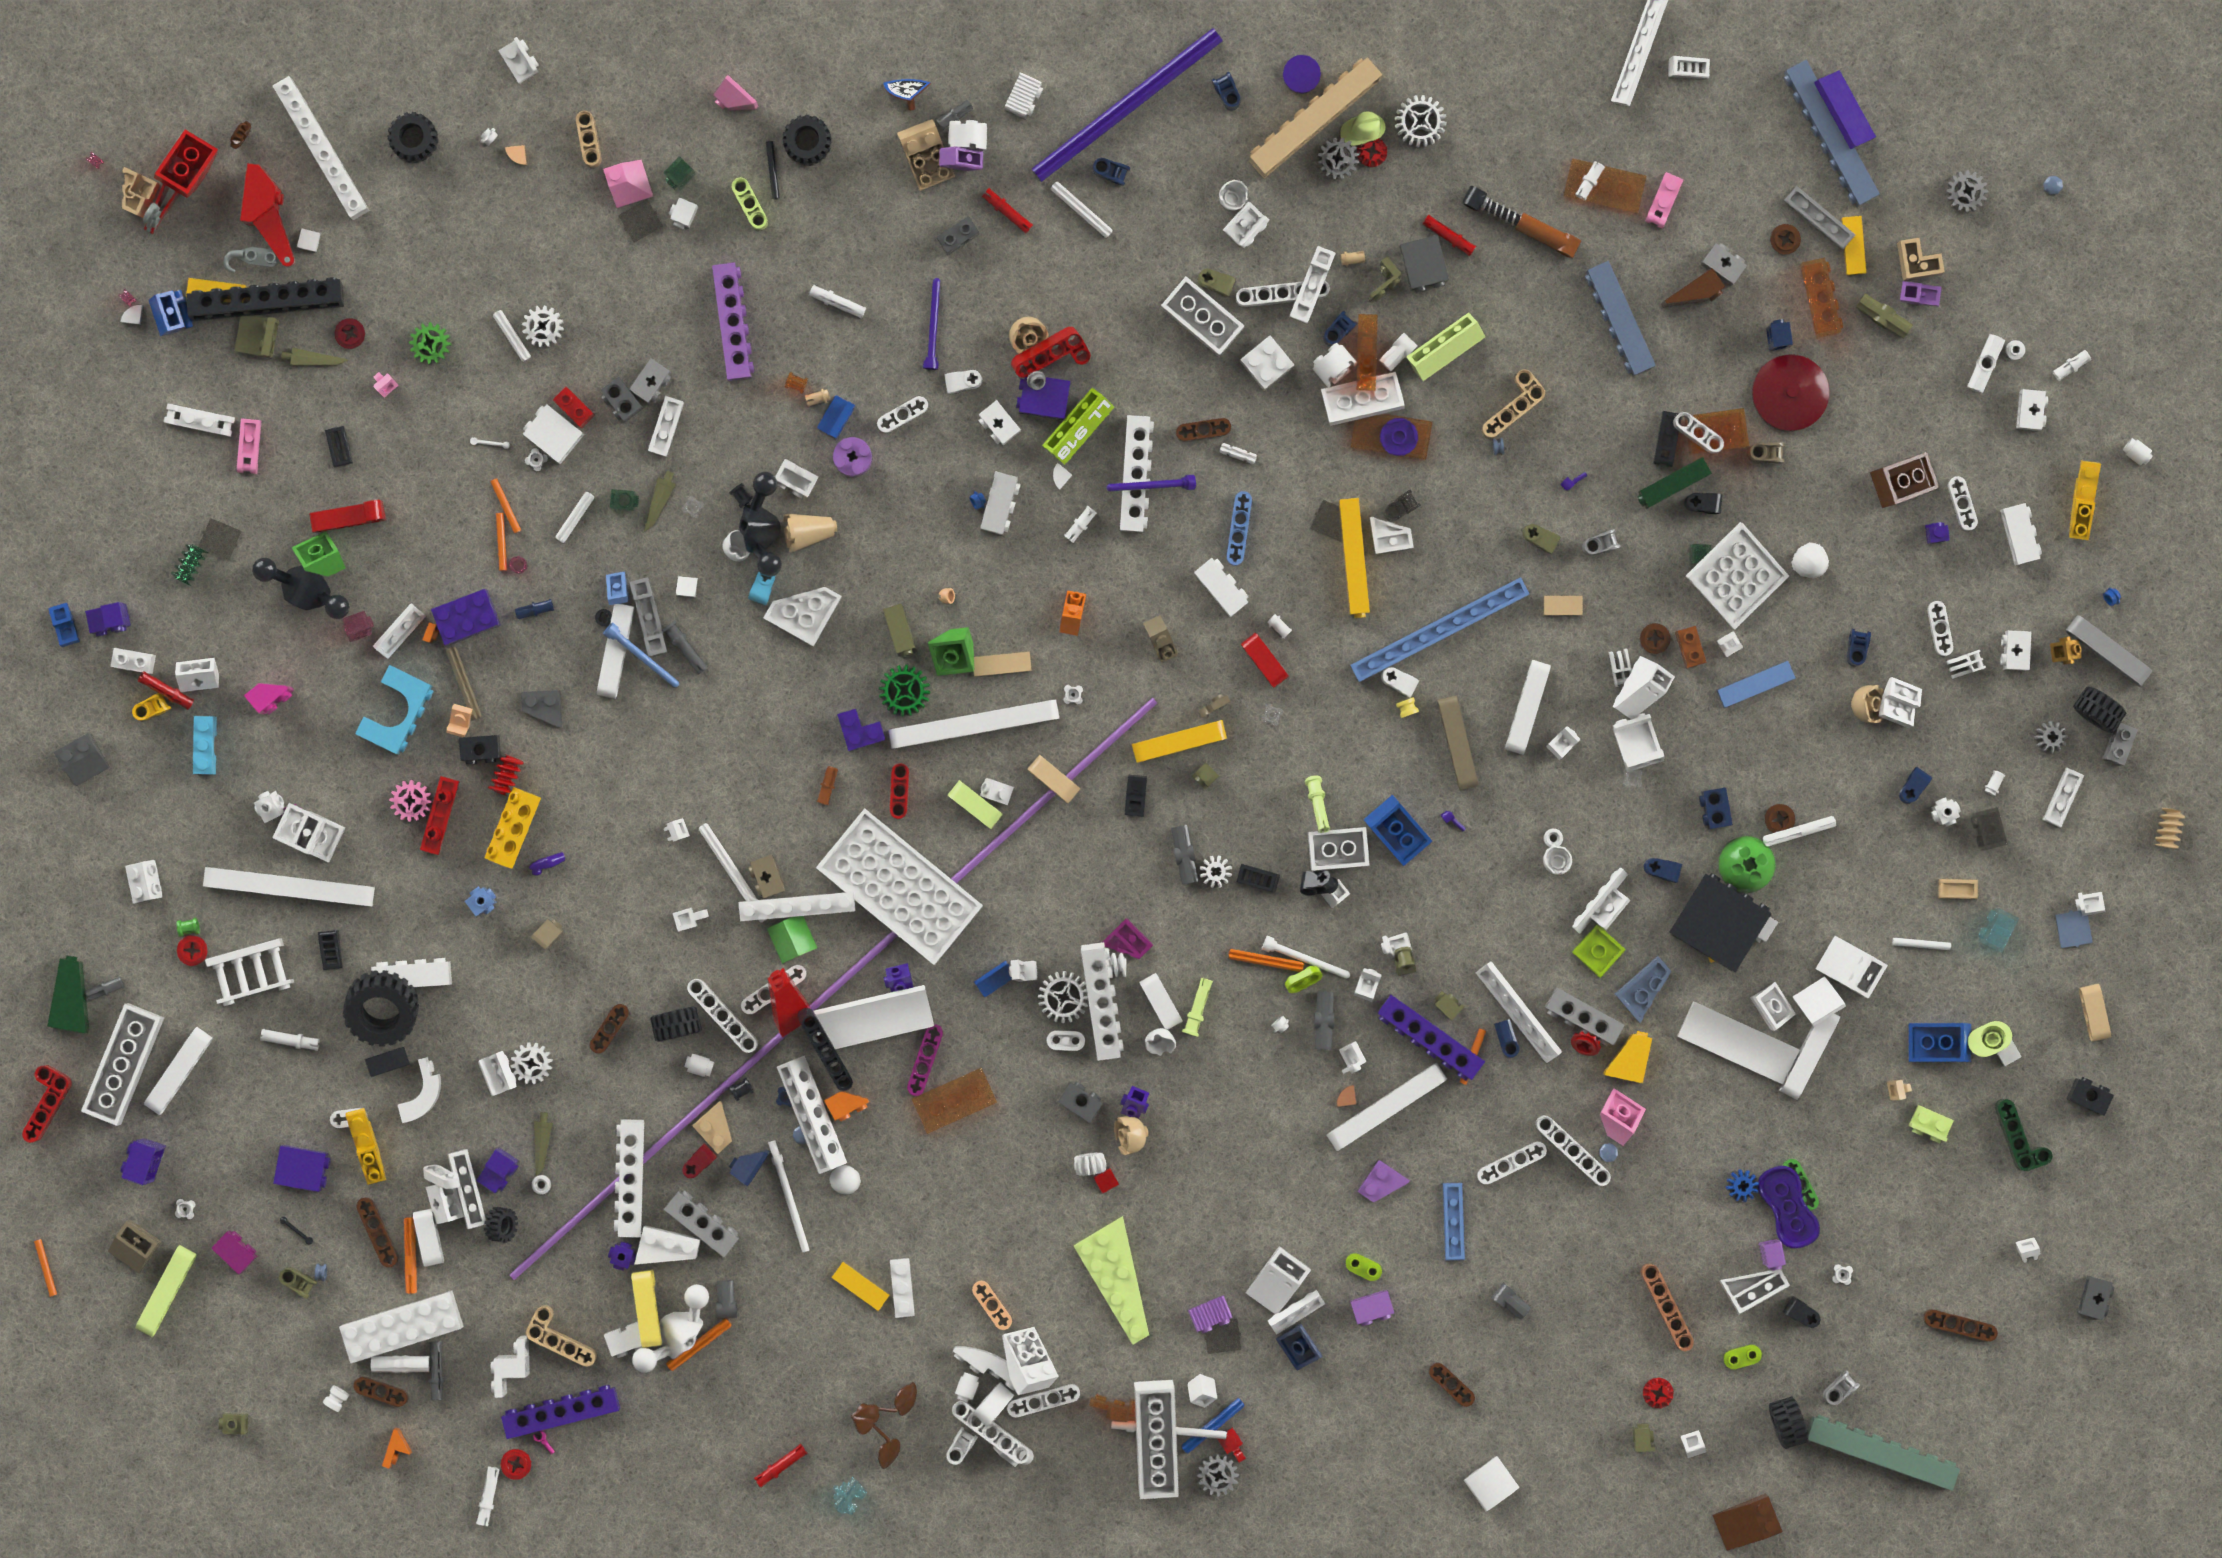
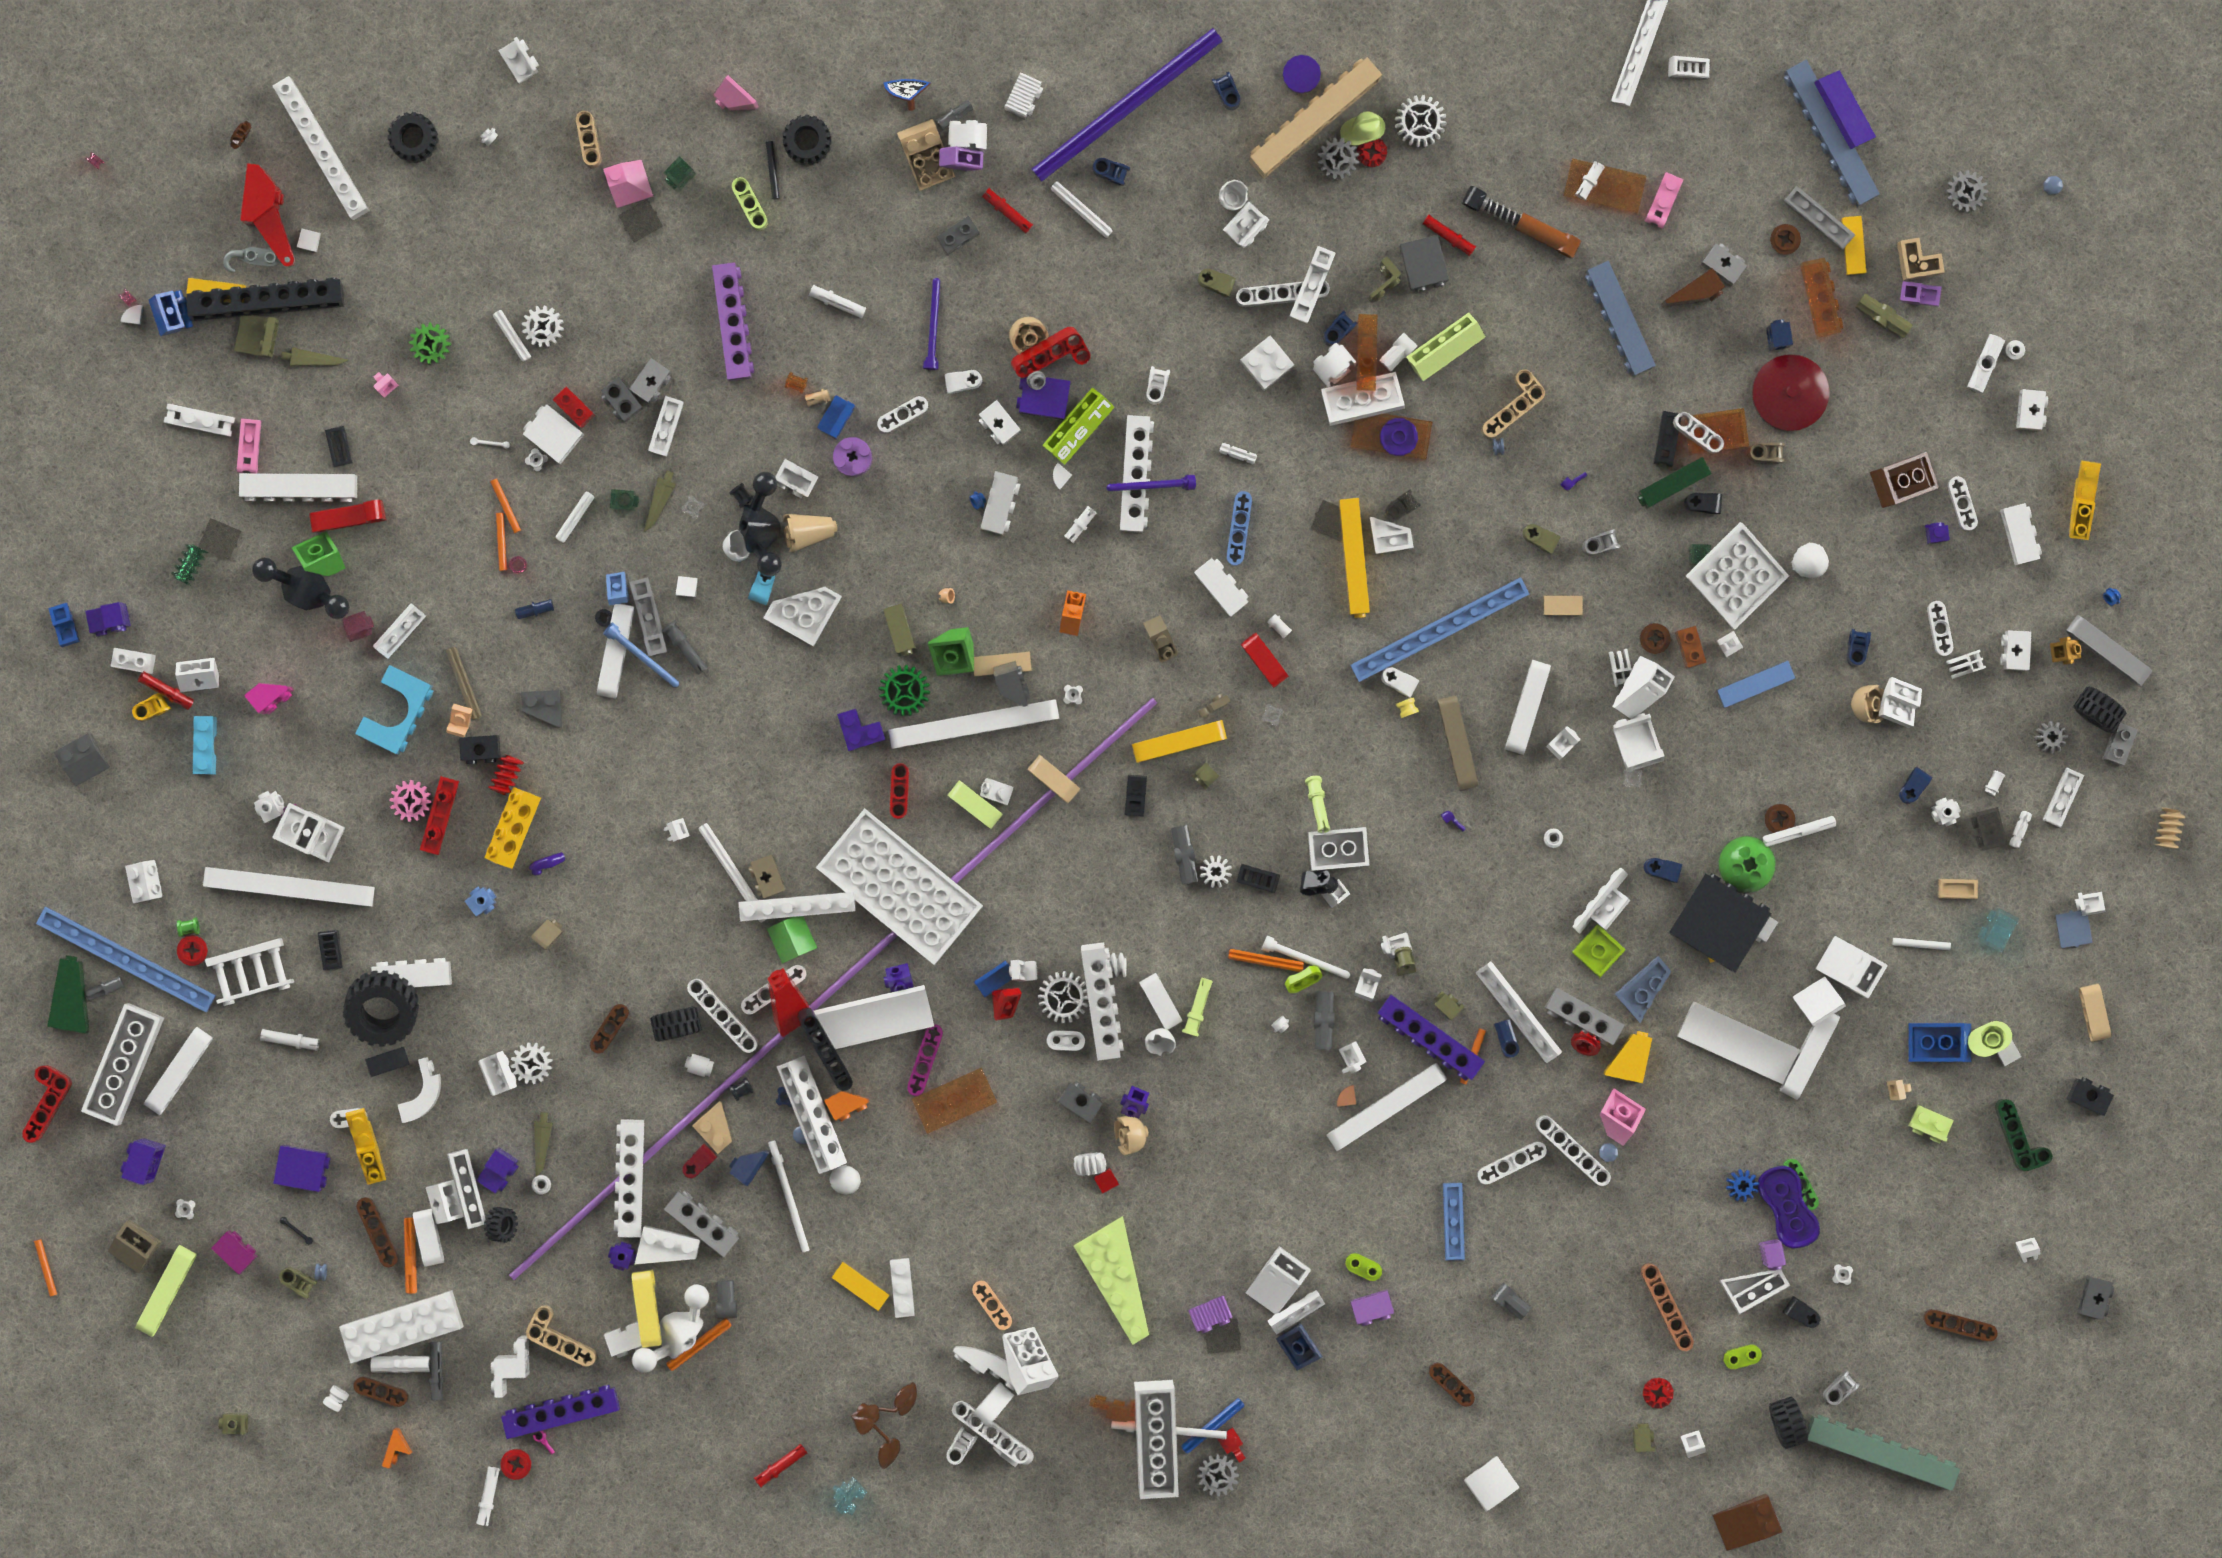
tan slope [122,167,160,218] -> none
red slope [143,129,218,235] -> none
dark red gear [334,318,366,349] -> none
orange plate [422,622,440,643] -> none
white beam [423,1165,459,1189] -> none
dark purple brick [431,589,501,646] -> none
light nougat tile [505,145,527,165] -> none
white brick [669,198,698,229] -> none
white plate [673,908,709,932] -> none
dark orange axle [817,766,838,805] -> none
white brick [955,1372,979,1402] -> none
white beam [1007,1384,1080,1417] -> none
magenta wing [1102,918,1153,959] -> none
white brick [1161,276,1244,357] -> none
reddish brown beam [1176,418,1231,442] -> none
white panel [1188,1374,1217,1408] -> none
tan pin [1340,251,1365,267] -> none
medium lavender wing [1357,1160,1410,1203] -> none
blue slope [1363,795,1432,866] -> none
white hair [1543,845,1572,875] -> none
dark blue brick [1699,787,1733,829] -> none
white slope [1750,982,1796,1031] -> none
white pin [2052,350,2091,381] -> none
white brick [2123,438,2152,465] -> none
none -> medium blue plate [36,907,216,1013]
none -> white brick [239,473,357,502]
none -> red slope [992,988,1022,1020]
none -> dark grey slope [994,661,1030,707]
none -> white piece [1146,366,1170,405]
none -> white axle [2009,811,2032,848]

